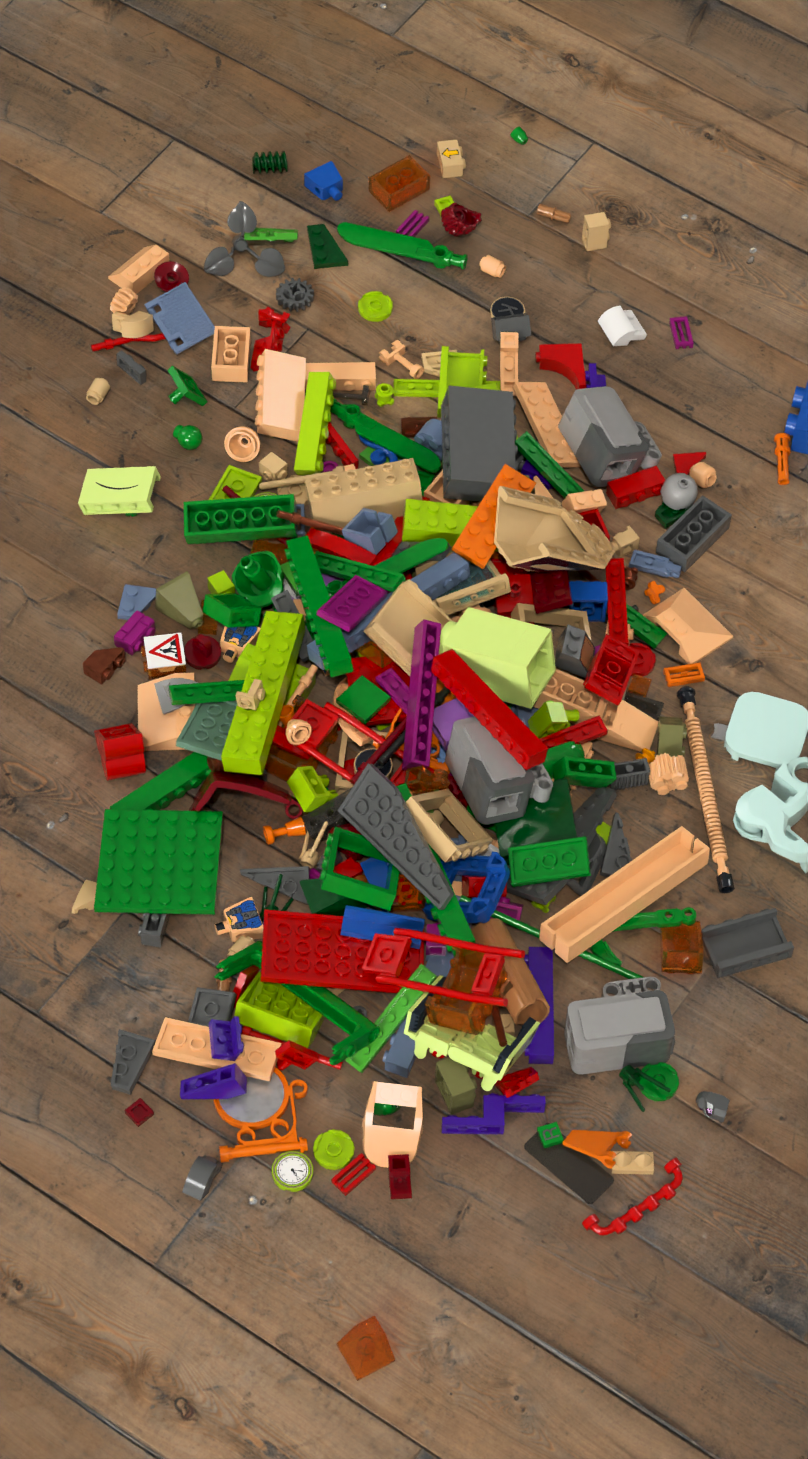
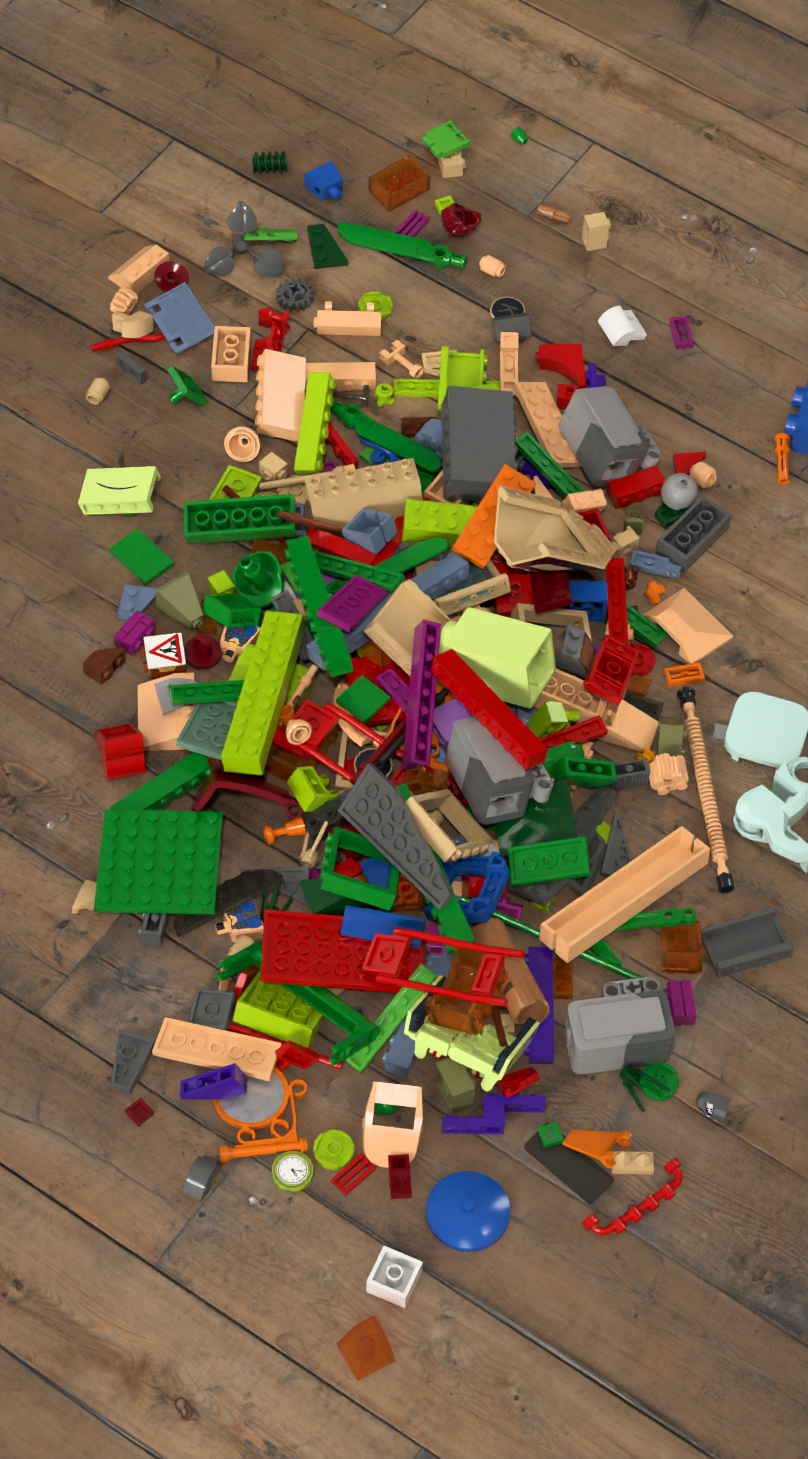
green piece [173,425,203,450] -> none
dark purple bracket [209,1016,244,1061] -> none
tan bracket [235,679,265,710] -> none
none -> green tile [109,529,174,586]
none -> clear smoke plate [174,869,285,937]
none -> light nougat brick [314,301,381,336]
none -> white brick [366,1246,423,1308]
none -> bright green plate [422,120,472,158]
none -> blue dish [426,1171,510,1252]
none -> clear orange slope [553,958,573,999]
none -> red brick [556,384,579,410]
none -> olive slope [623,507,644,535]
none -> magenta brick [663,980,697,1026]

